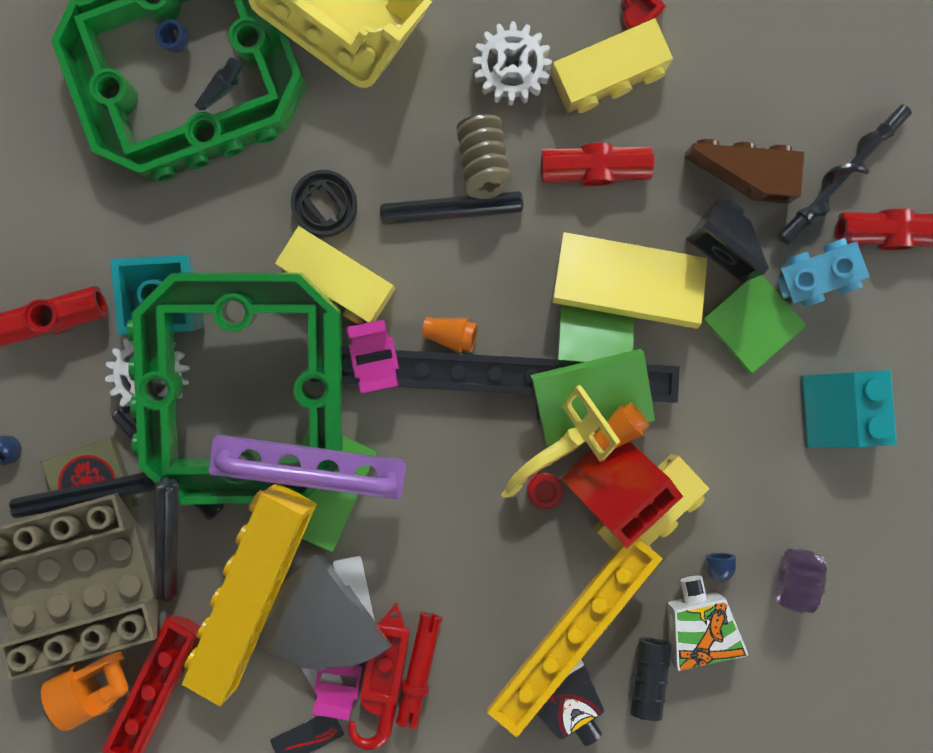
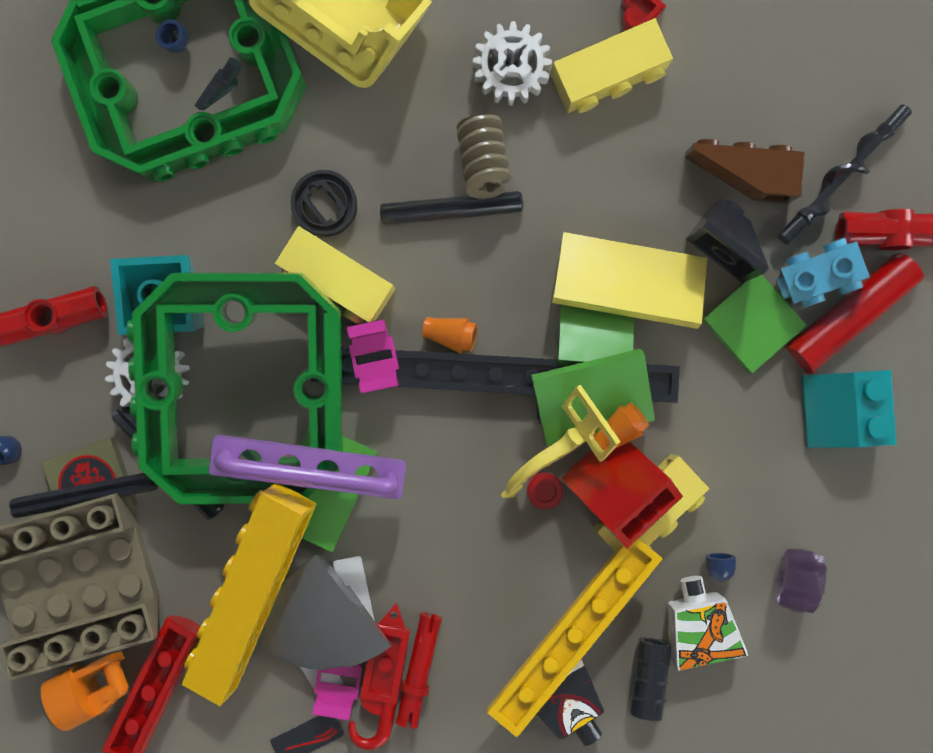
black axle [154,477,179,602] -> none
red piece [541,142,654,186] -> none
none -> red brick [785,253,924,375]

